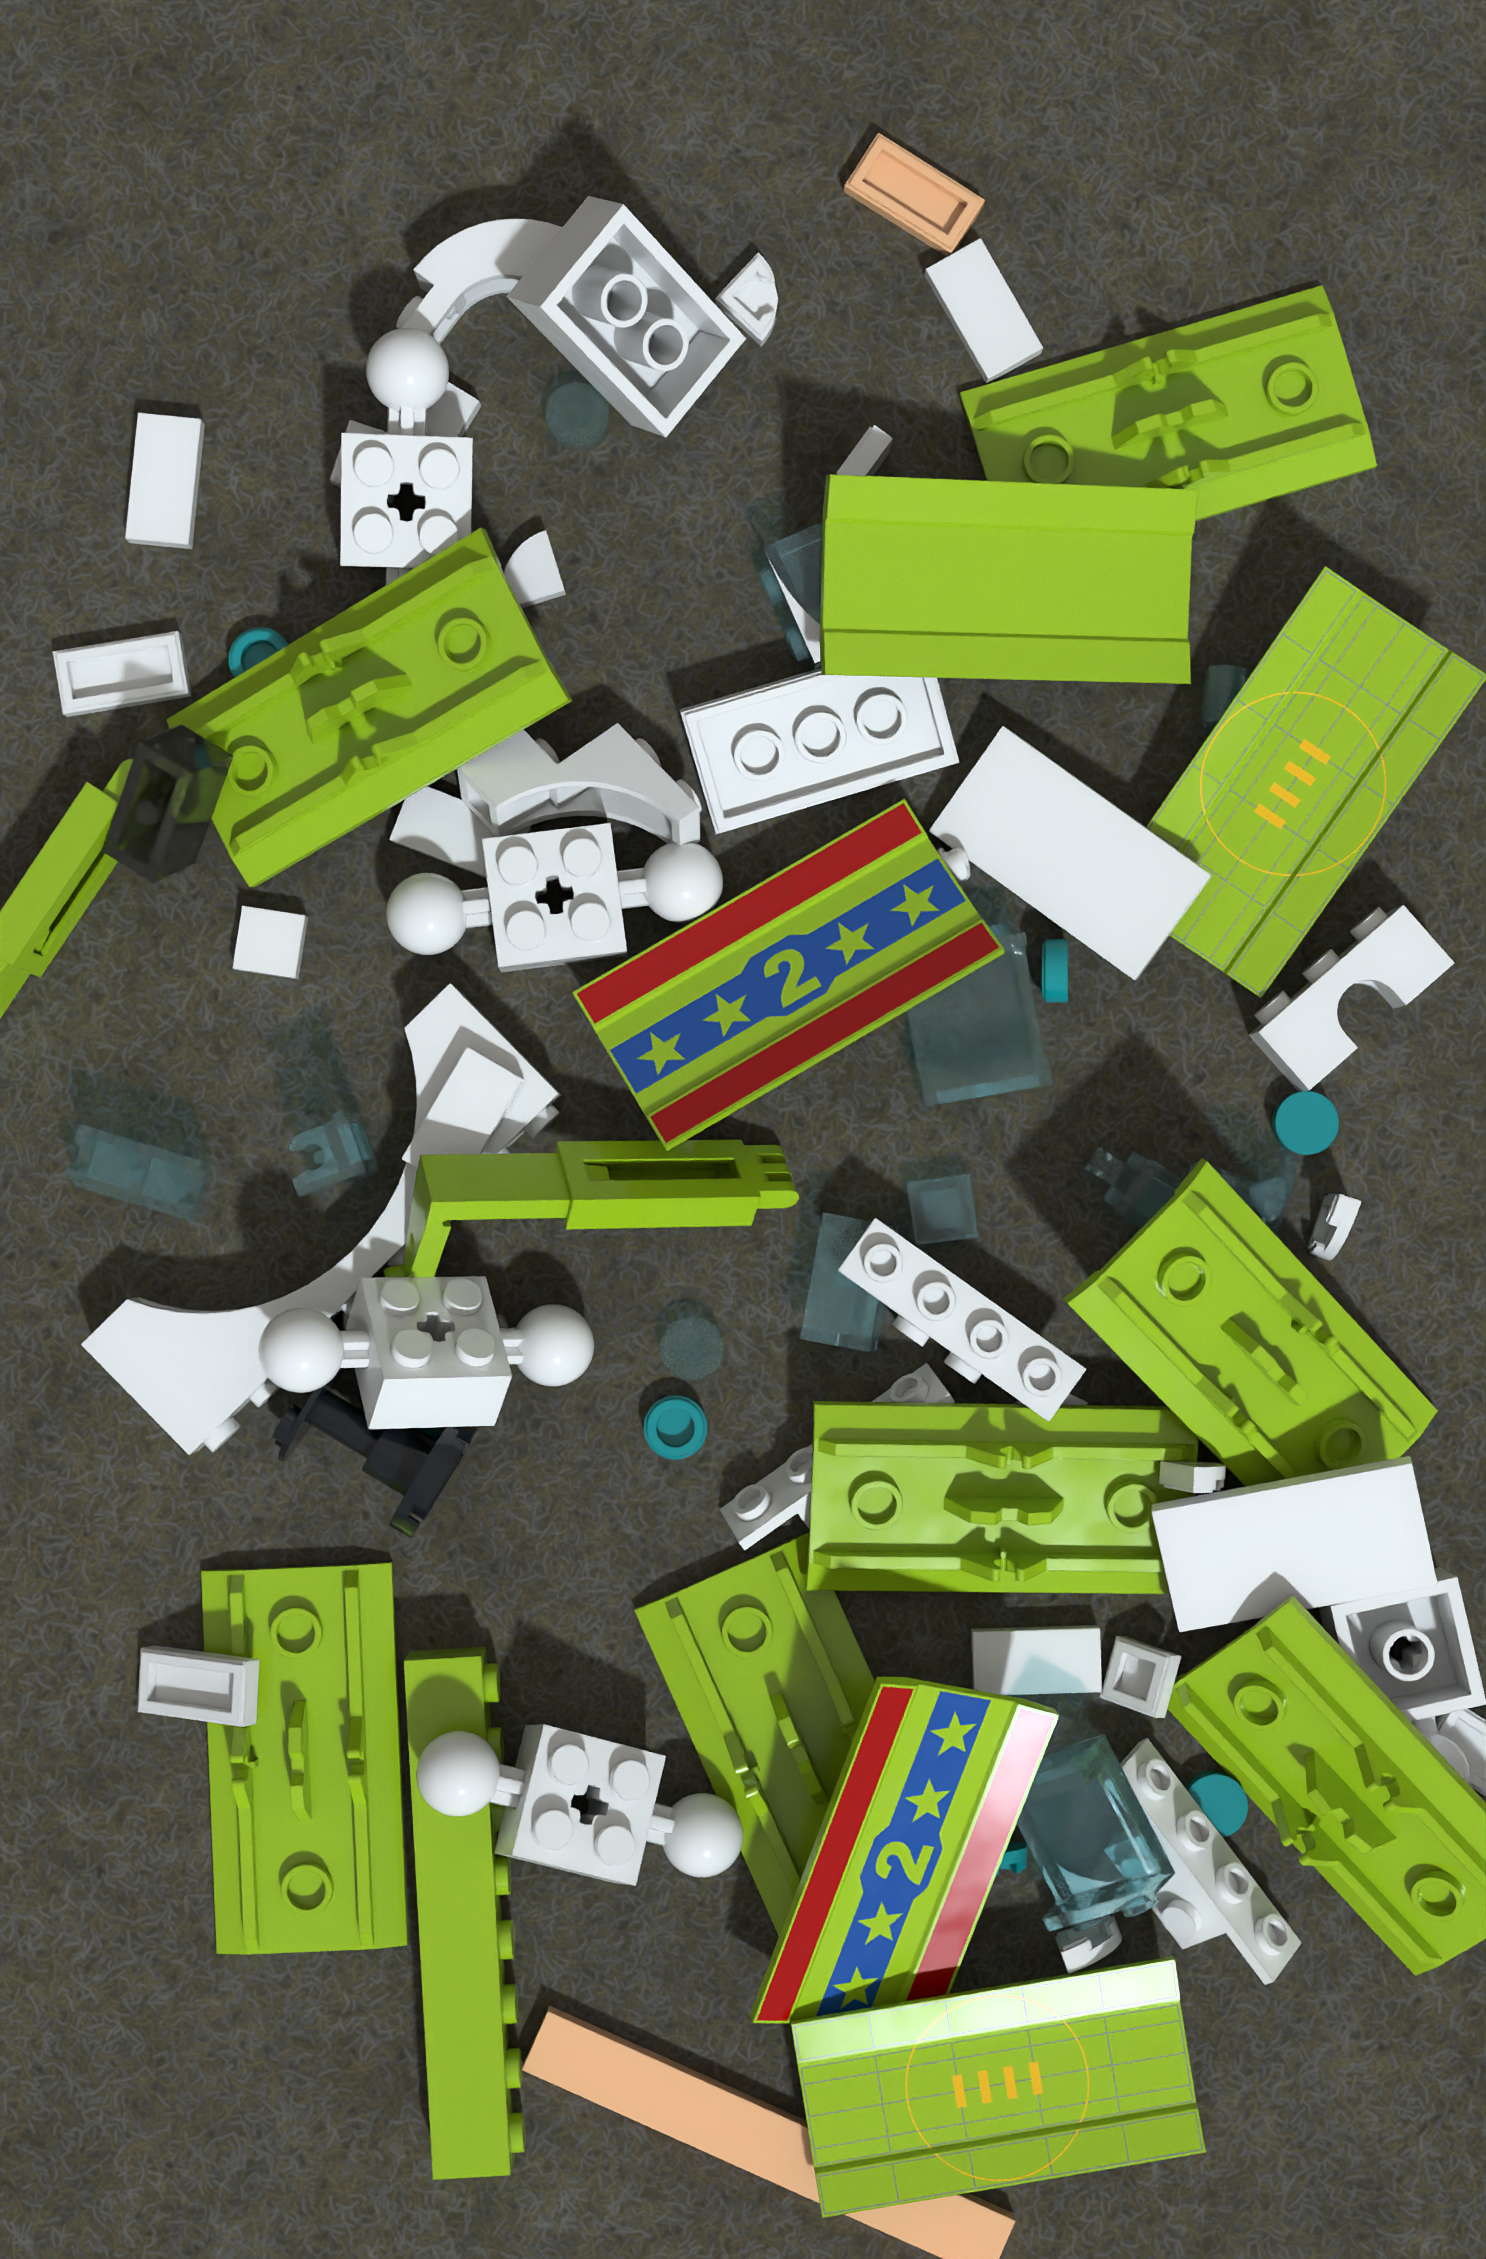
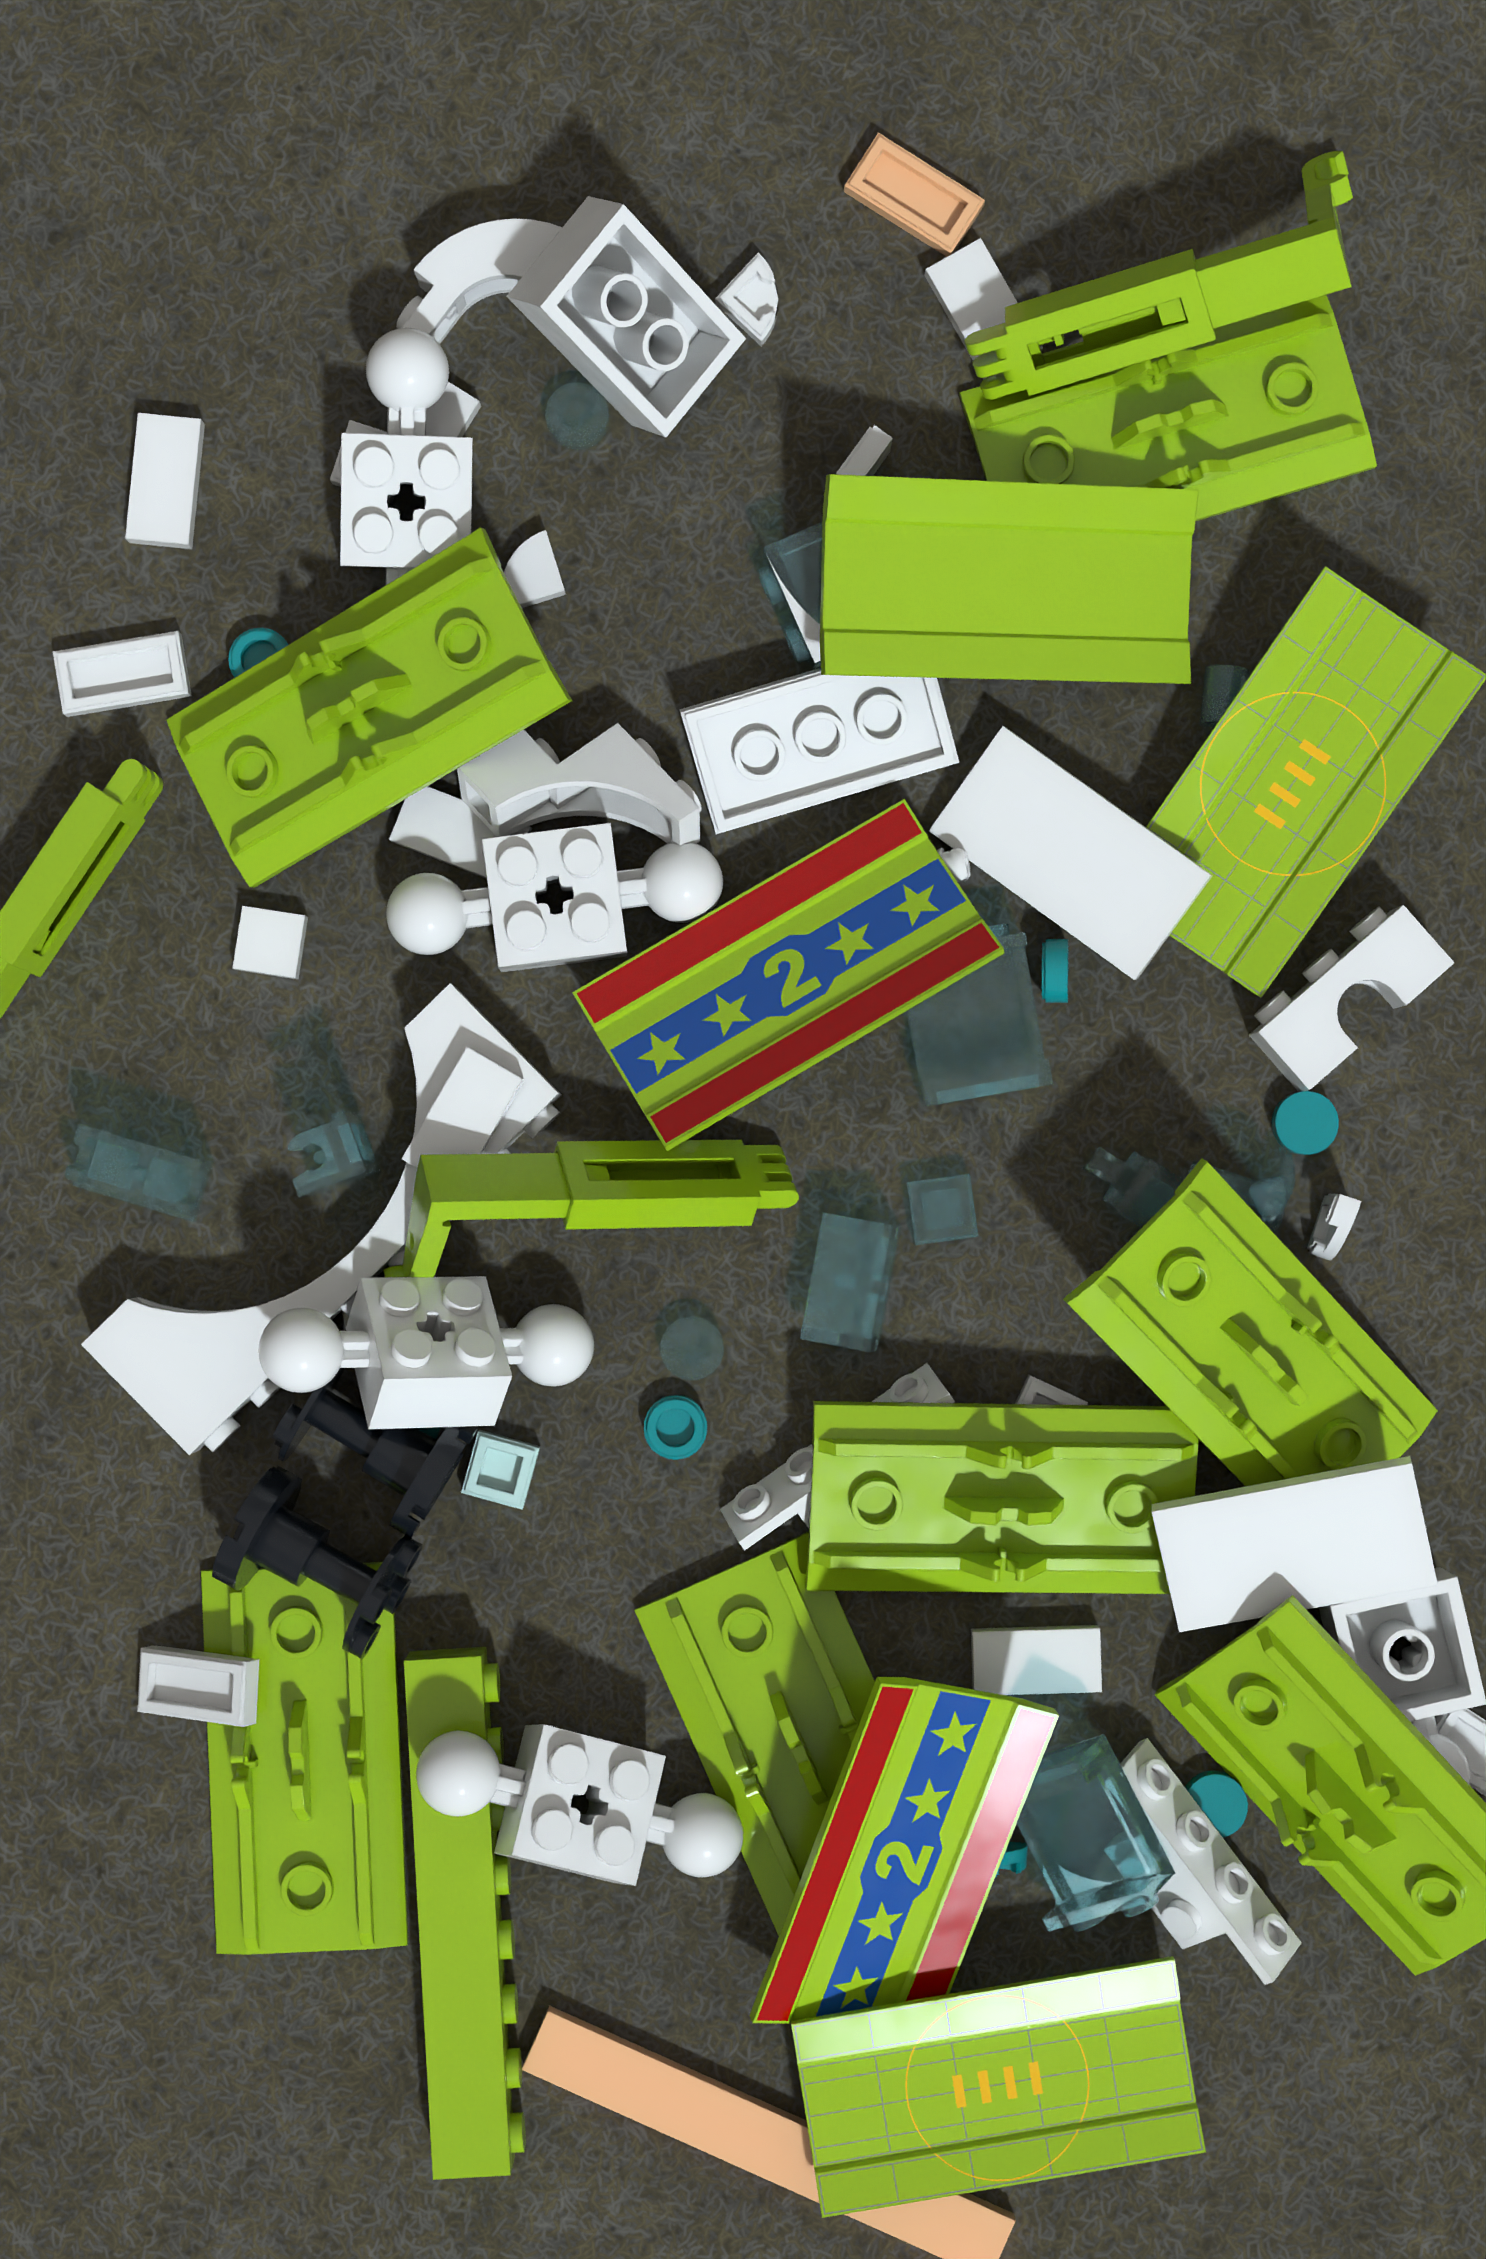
clear smoke brick [102,724,234,883] -> none
white bracket [838,1218,1086,1422] -> none
white tile [1055,1914,1122,1974] -> none
white tile [1100,1636,1181,1718] -> none
white tile [1159,1461,1226,1493] -> none
none -> black piece [212,1465,423,1659]
none -> light aqua tile [461,1430,541,1510]
none -> lime hinge [964,151,1353,400]

